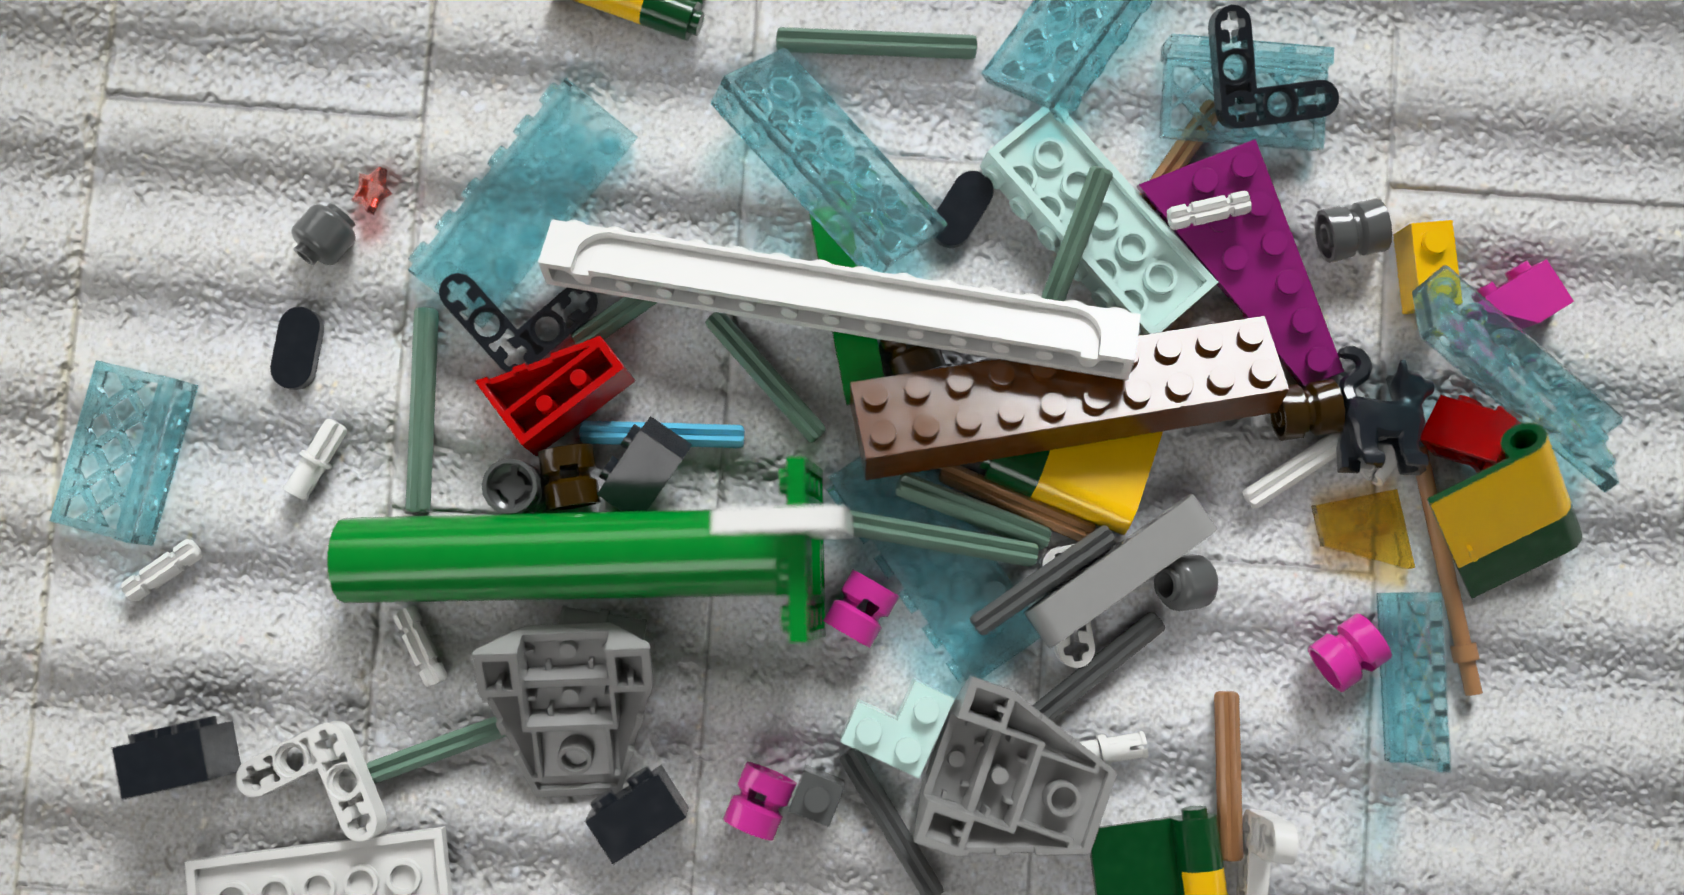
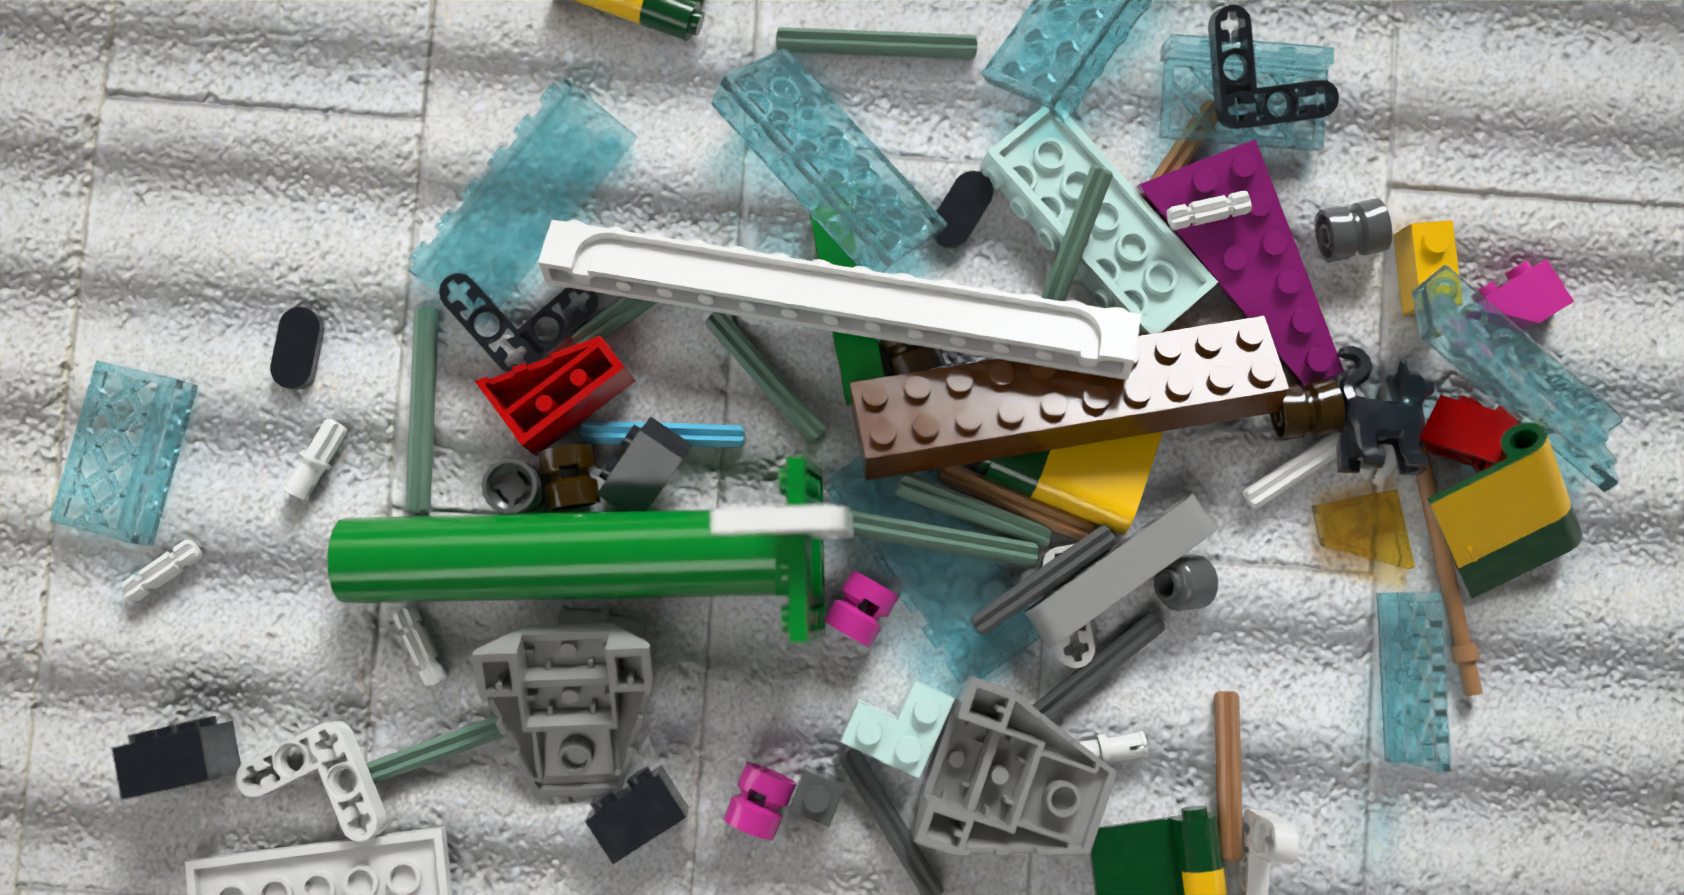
dark grey head [291,203,356,265] -> none
clear red piece [350,166,392,215] -> none
dark pink wheel [1308,613,1392,692] -> none

